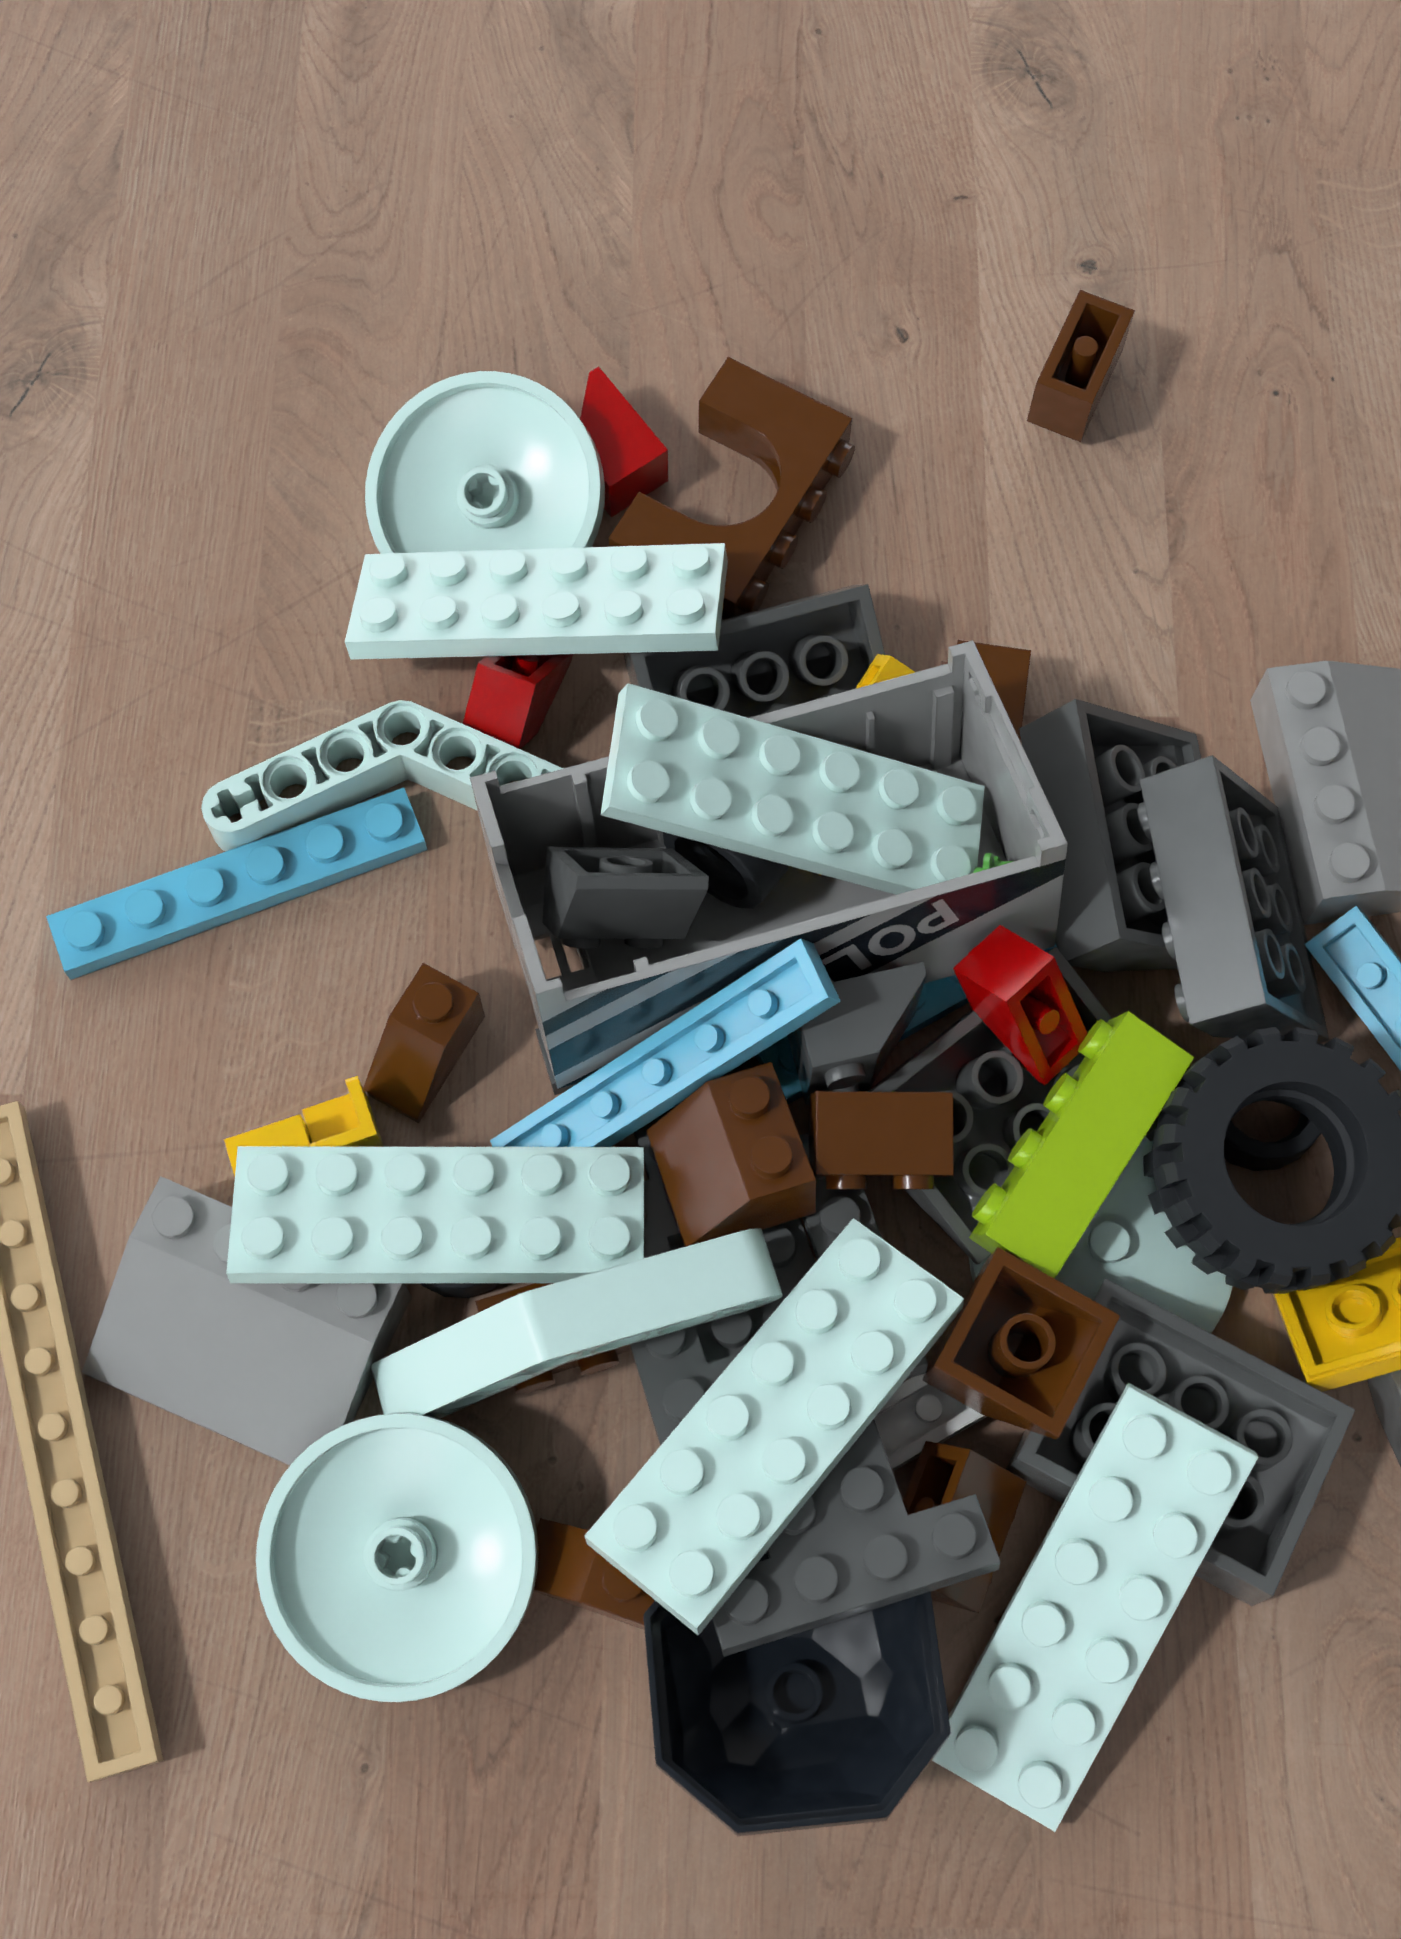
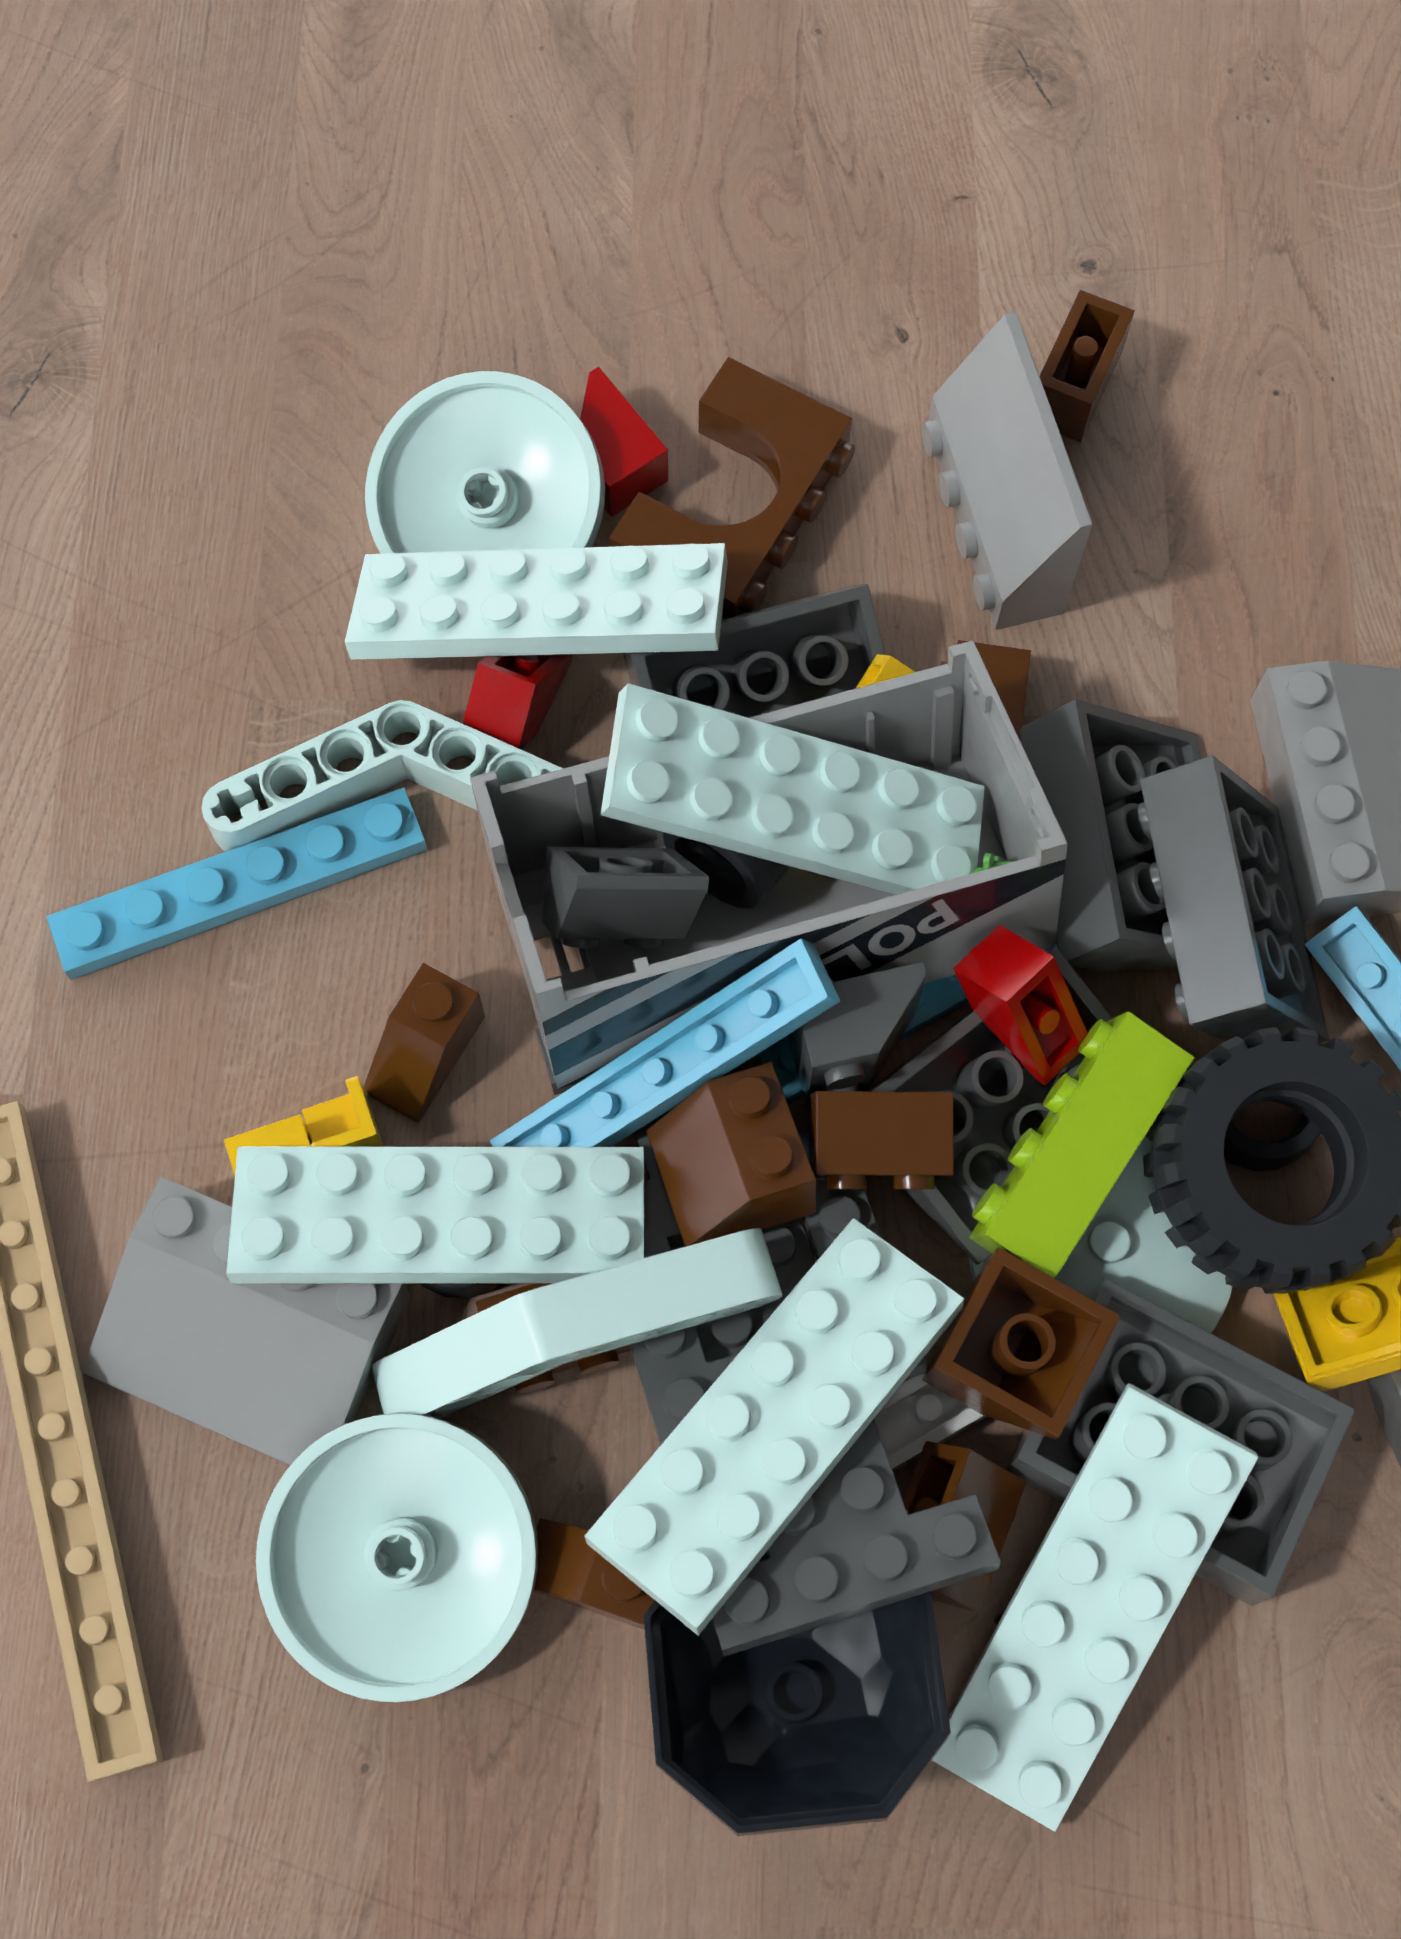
none -> light grey slope [921,312,1093,630]

